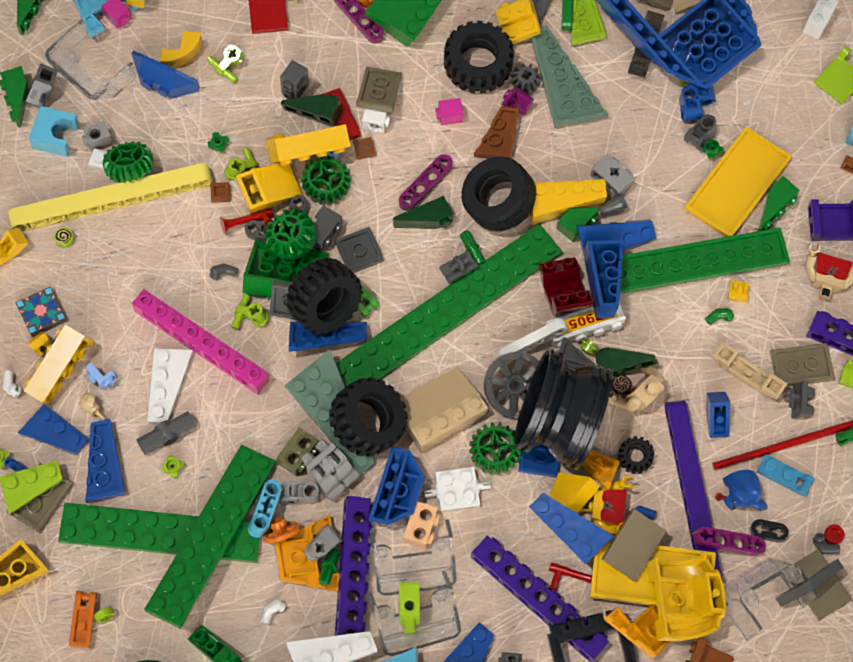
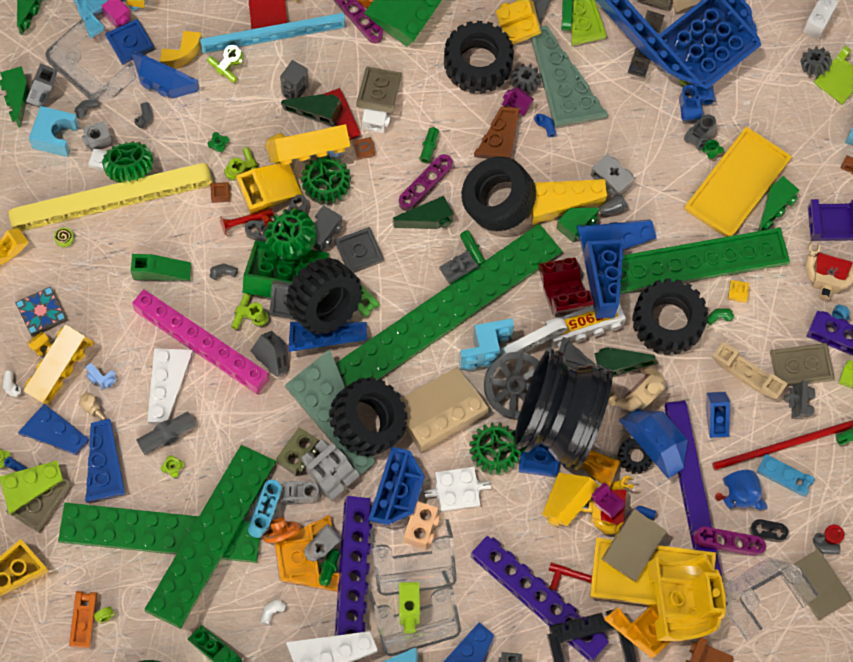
dark pink brick [435,98,463,125] -> none
blue wing [529,493,614,564] -> none
lime plate [580,339,599,356] -> none
tile [611,375,631,395] -> none
dark grey beam [775,559,844,607] -> none
none -> dark grey arm [74,98,99,118]
none -> blue tile [105,18,155,65]
none -> green slope [131,254,191,281]
none -> dark grey arm [134,102,152,128]
none -> medium azure tile [200,13,345,53]
none -> dark grey slope [250,331,289,377]
none -> green axle [419,127,439,164]
none -> medium azure bracket [459,318,514,371]
none -> blue arm [534,114,556,137]
none -> magenta bracket [591,483,625,518]
none -> blue wedge [619,410,688,479]
none -> black tyre [632,278,708,355]
none -> dark grey gear [800,46,832,78]
none -> dark azure plate [832,304,850,320]

